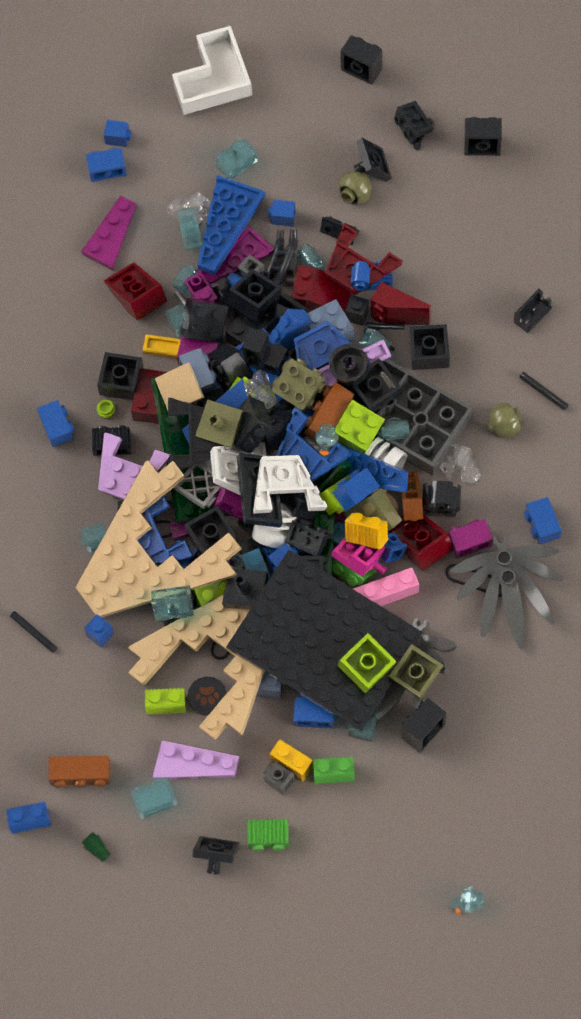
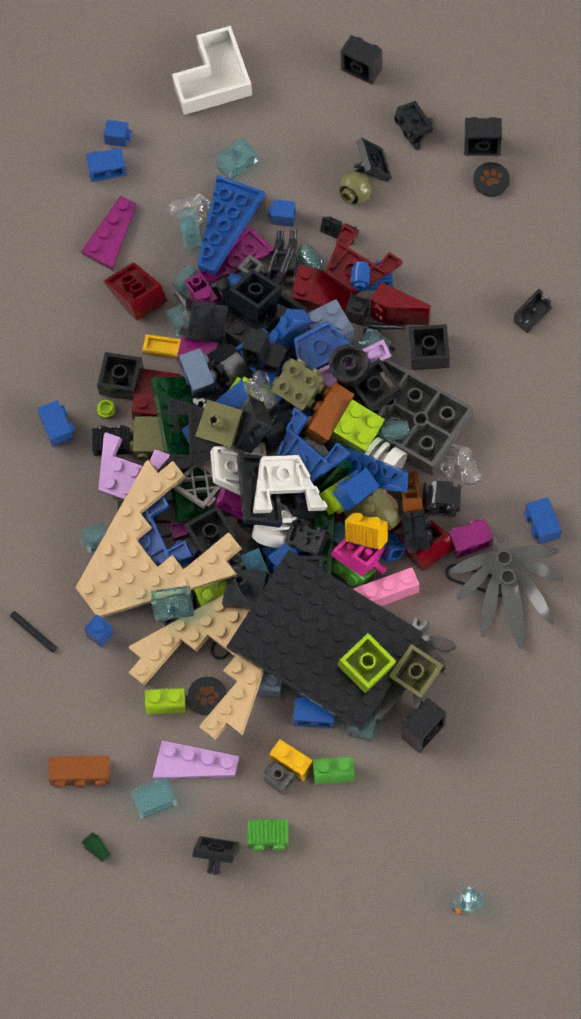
blue brick [6,801,51,834] -> none
tan tile [155,363,204,410] -> none
clear light blue animal [315,424,339,458] -> none
olive plant [487,403,523,438] -> none
black bar [519,372,568,410] -> none
none -> olive brick [130,417,164,461]
none -> black brick [401,509,433,554]
none -> black tile [473,162,509,197]

